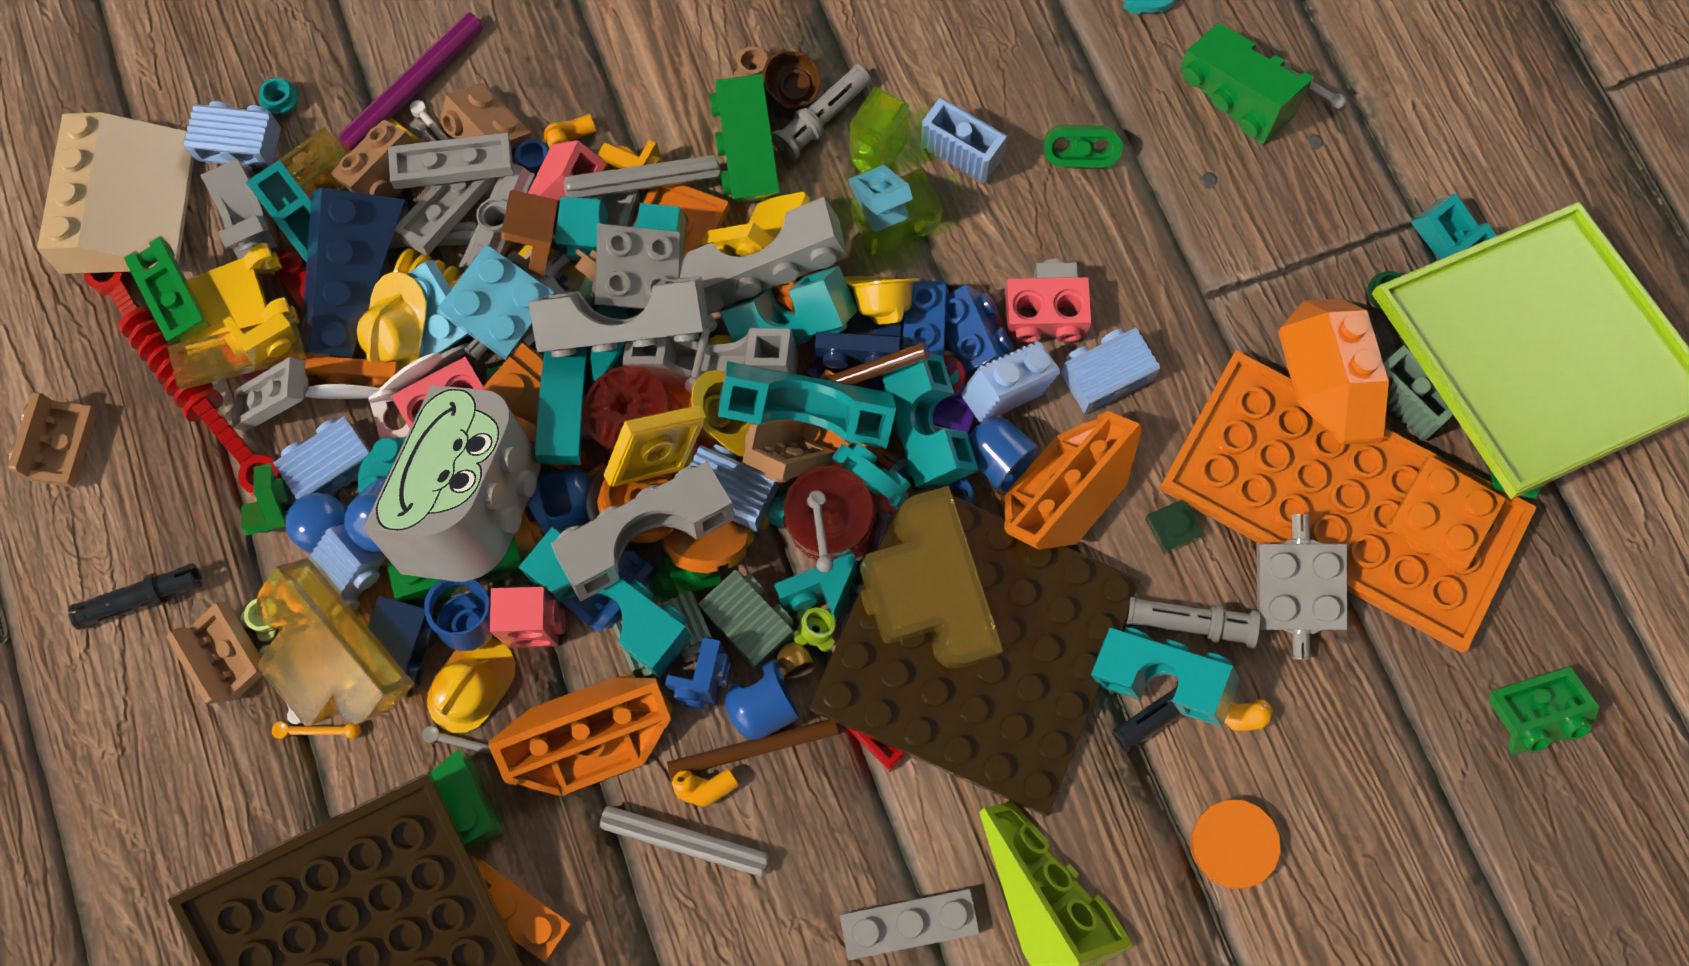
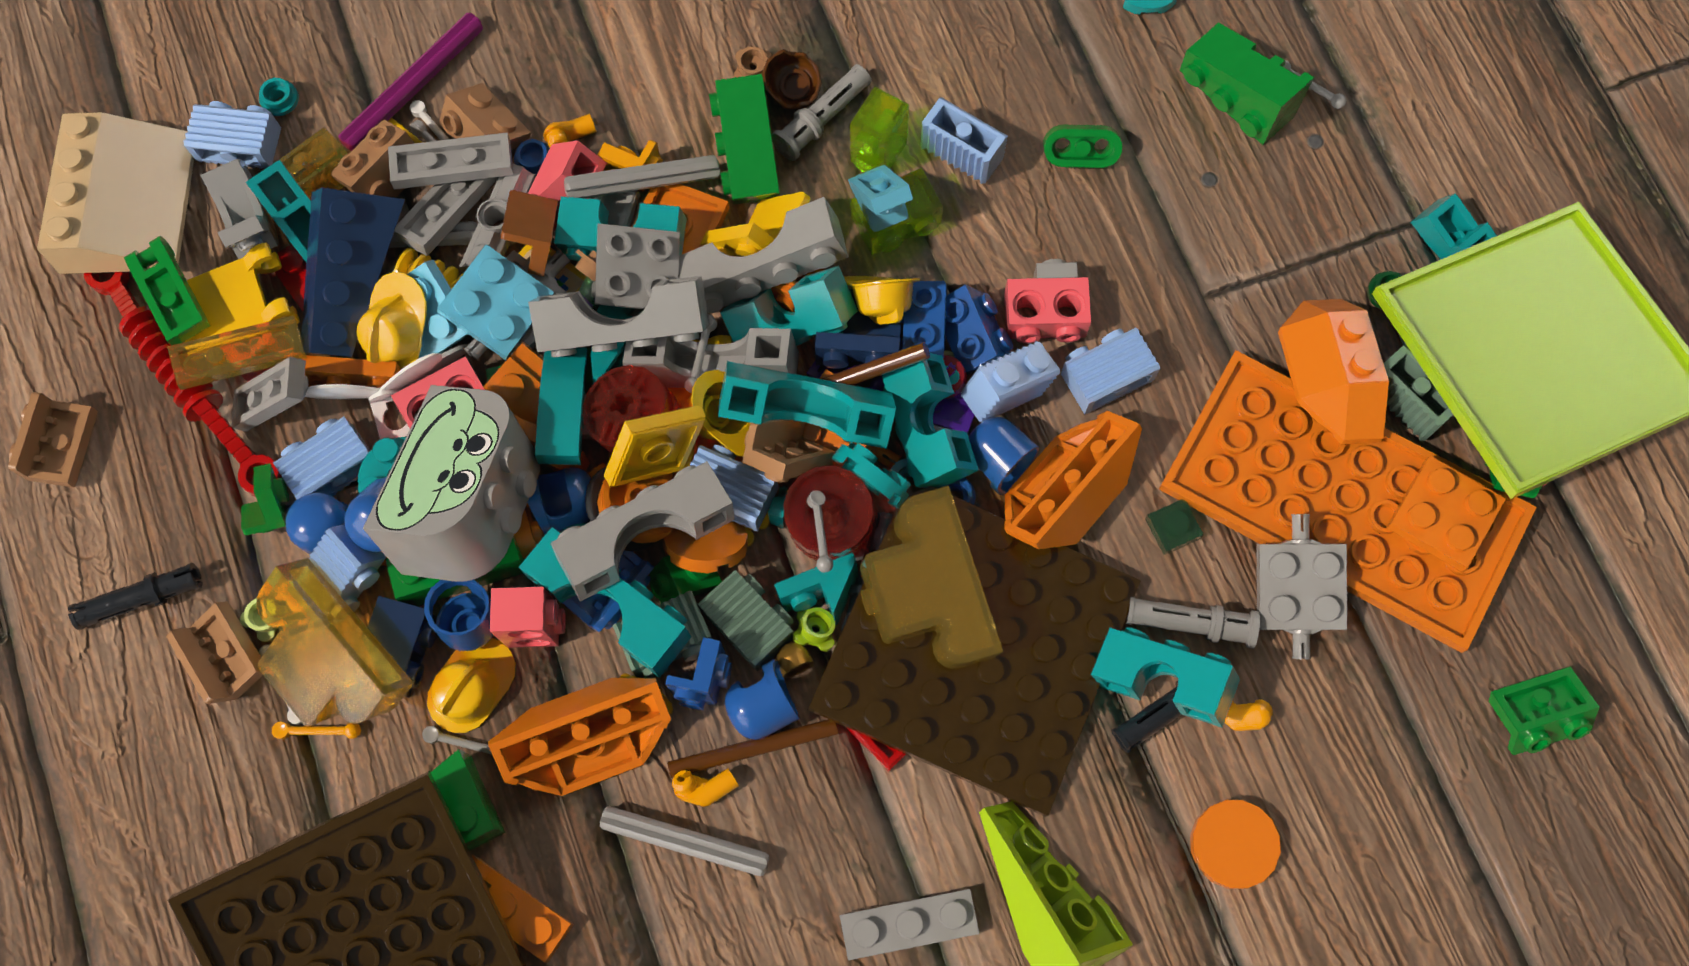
yellow bracket [223,312,297,366] -> none

